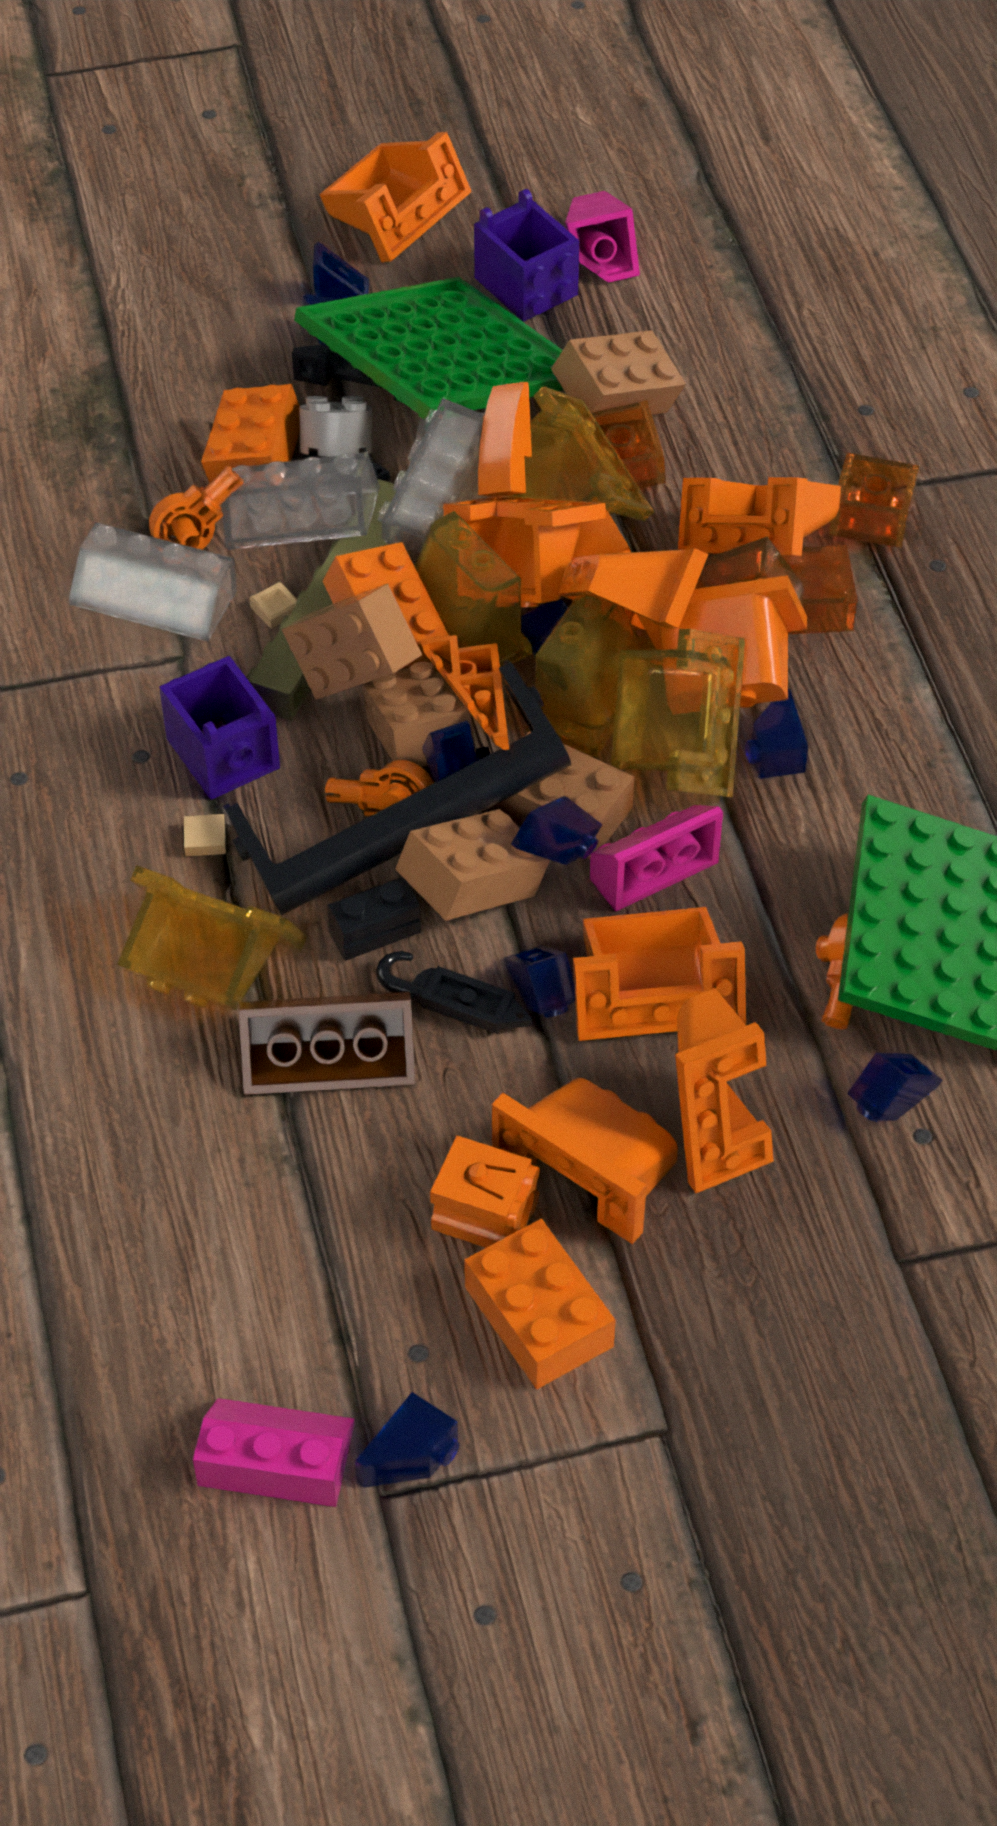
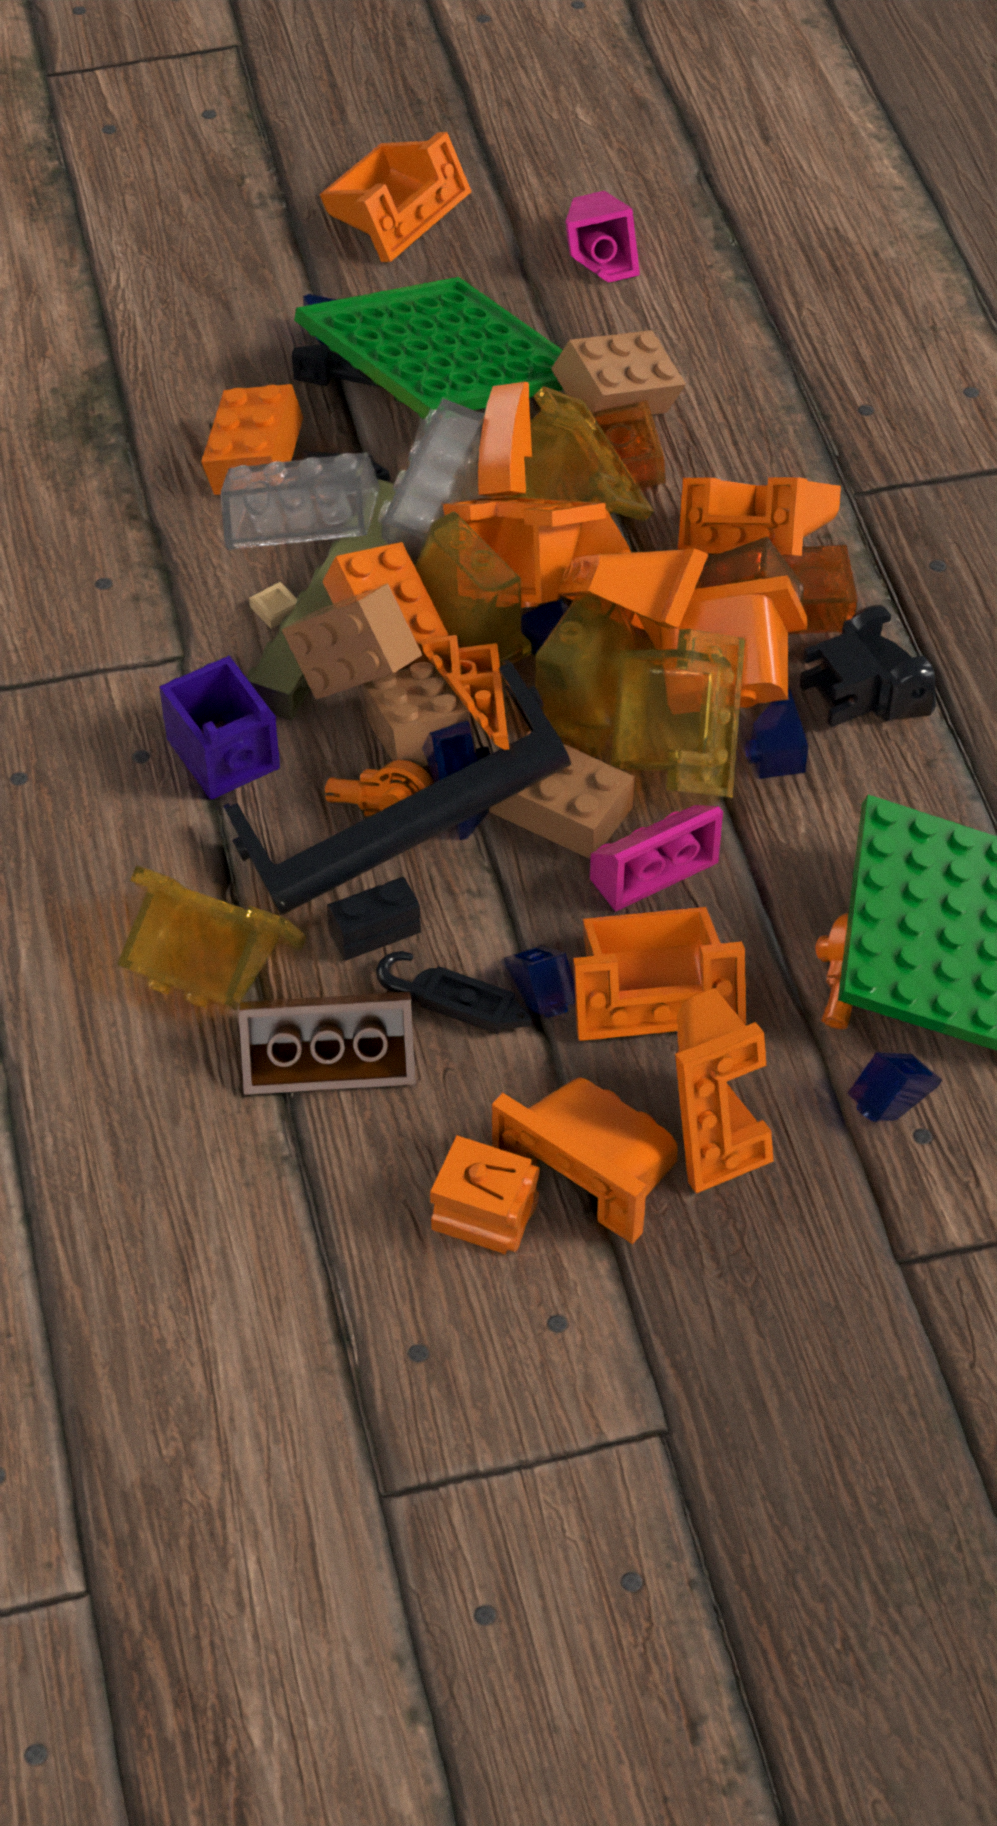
clear slope [69,522,237,642] -> none
orange pin [149,466,244,558] -> none
tan tile [184,814,226,856] -> none
dark pink slope [193,1398,355,1507] -> none
light grey brick [300,396,372,457] -> none
clear blue slope [313,241,369,304] -> none
clear blue slope [355,1392,460,1488] -> none
medium nougat brick [395,809,551,921] -> none
orange brick [464,1218,616,1390] -> none
dark purple container [474,189,580,322] -> none
clear blue slope [511,796,603,865] -> none
clear orange brick [829,452,920,548] -> none
none -> black piece [800,605,936,727]

